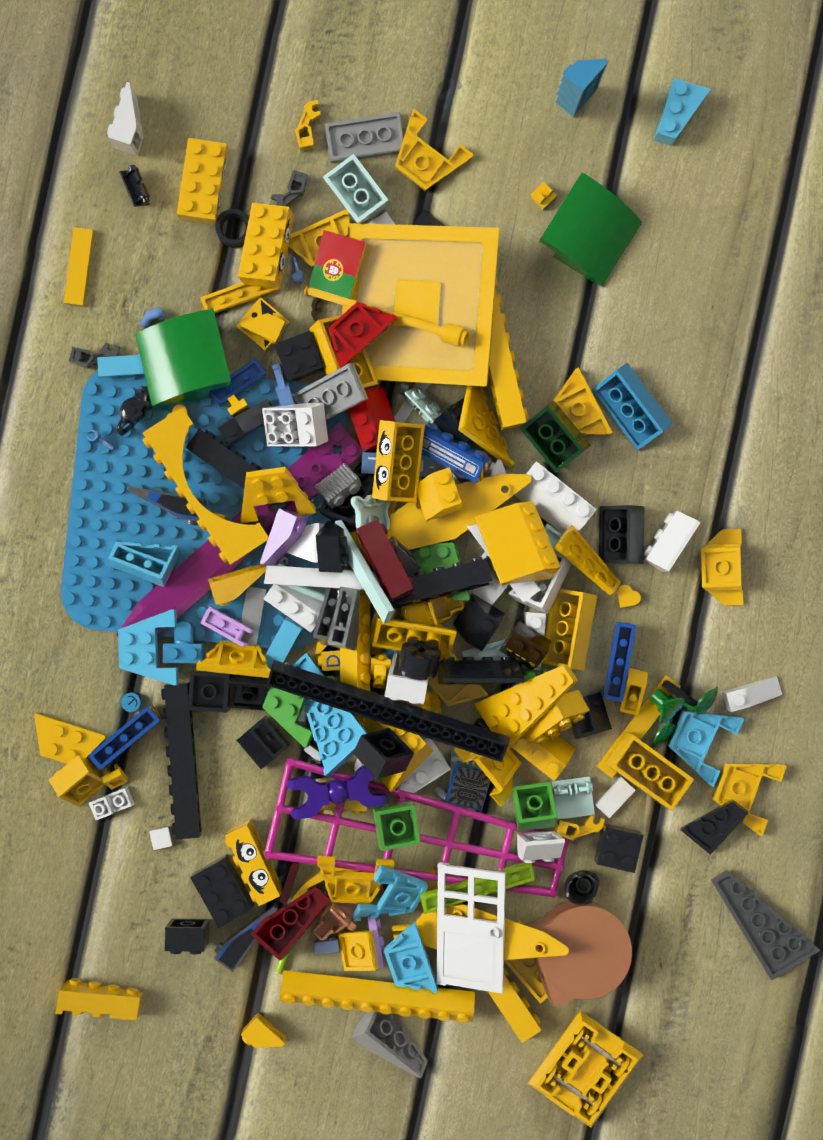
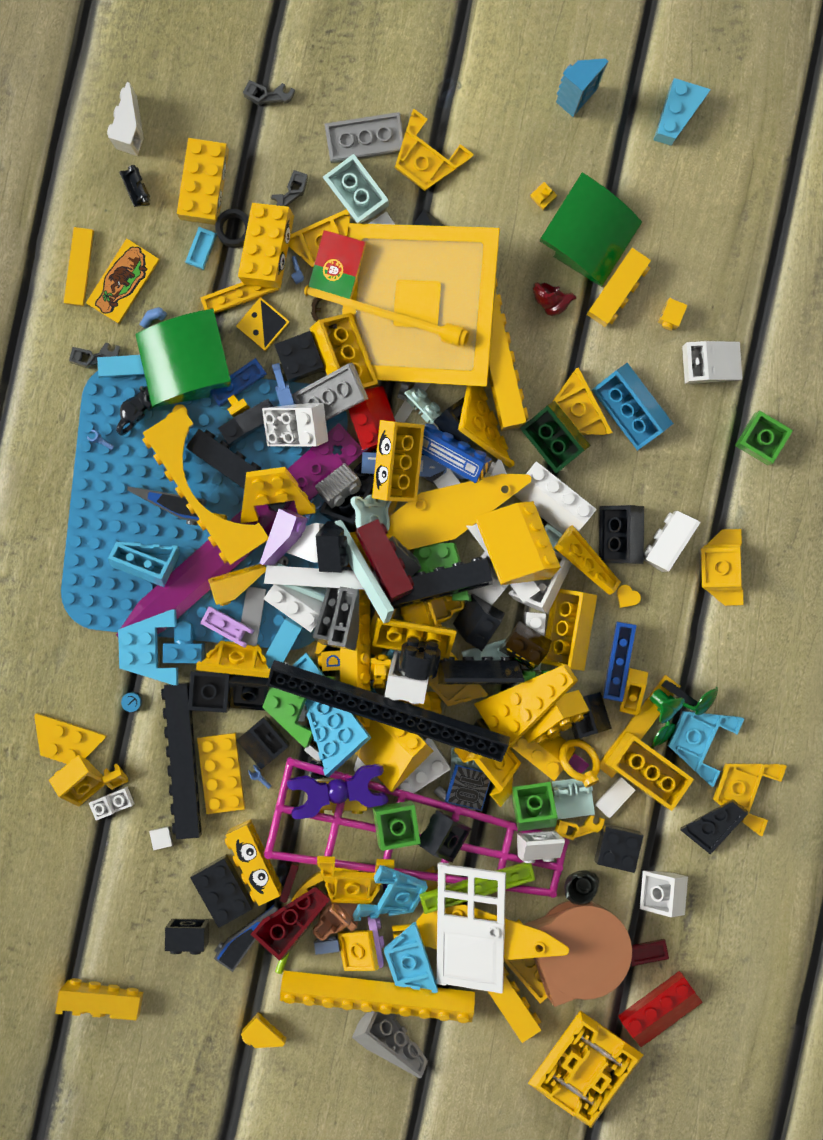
blue brick [88,704,164,770] -> none
yellow slope [240,313,287,344] -> none
yellow piece [295,100,321,151] -> none
red wing [329,301,397,368] -> none
black brick [353,728,414,779] -> none
yellow slope [417,467,463,522] -> none
dark grey wing [711,870,821,980] -> none
white slope [721,676,782,712] -> none
none -> tile [86,238,160,324]
none -> medium azure tile [185,227,217,270]
none -> yellow plate [197,733,245,814]
none -> dark grey piece [243,80,295,106]
none -> medium blue hand [248,765,271,789]
none -> black slope [417,810,472,863]
none -> dark red hair [532,282,577,316]
none -> yellow piece [559,739,600,788]
none -> magenta slope [569,753,589,774]
none -> yellow brick [586,248,651,327]
none -> red slope [618,971,703,1047]
none -> dark red tile [631,939,669,966]
none -> white slope [640,870,688,917]
none -> yellow brick [658,298,687,330]
none -> white slope [682,341,742,384]
none -> bright green brick [735,411,793,465]

